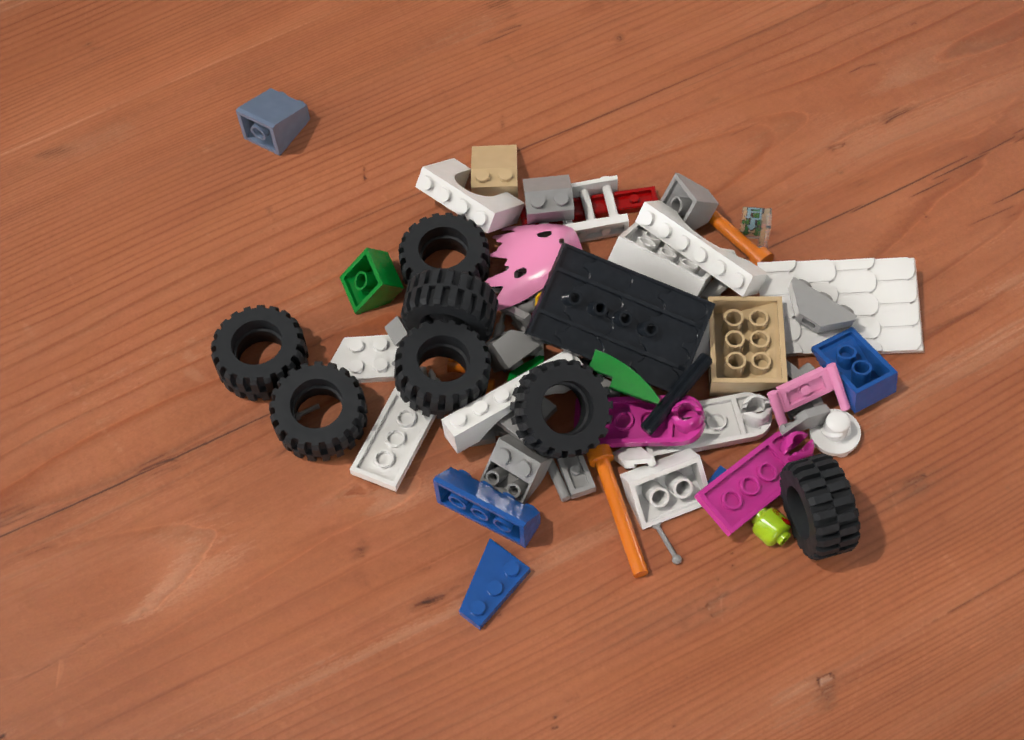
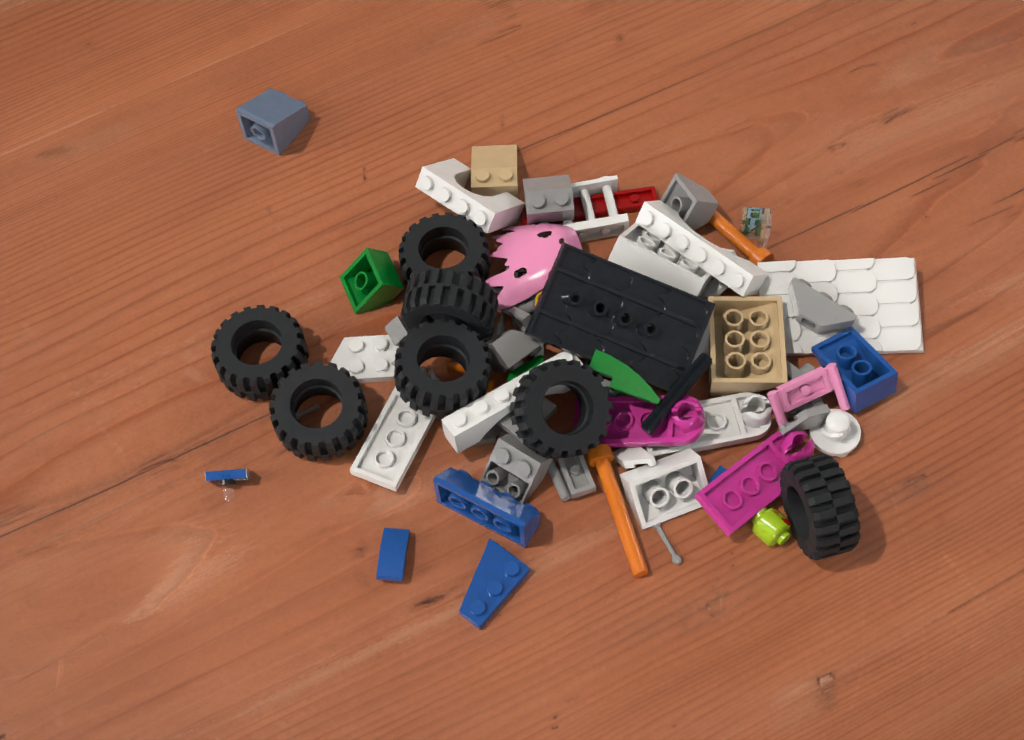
none -> piece [205,469,251,504]
none -> blue slope [376,528,410,582]

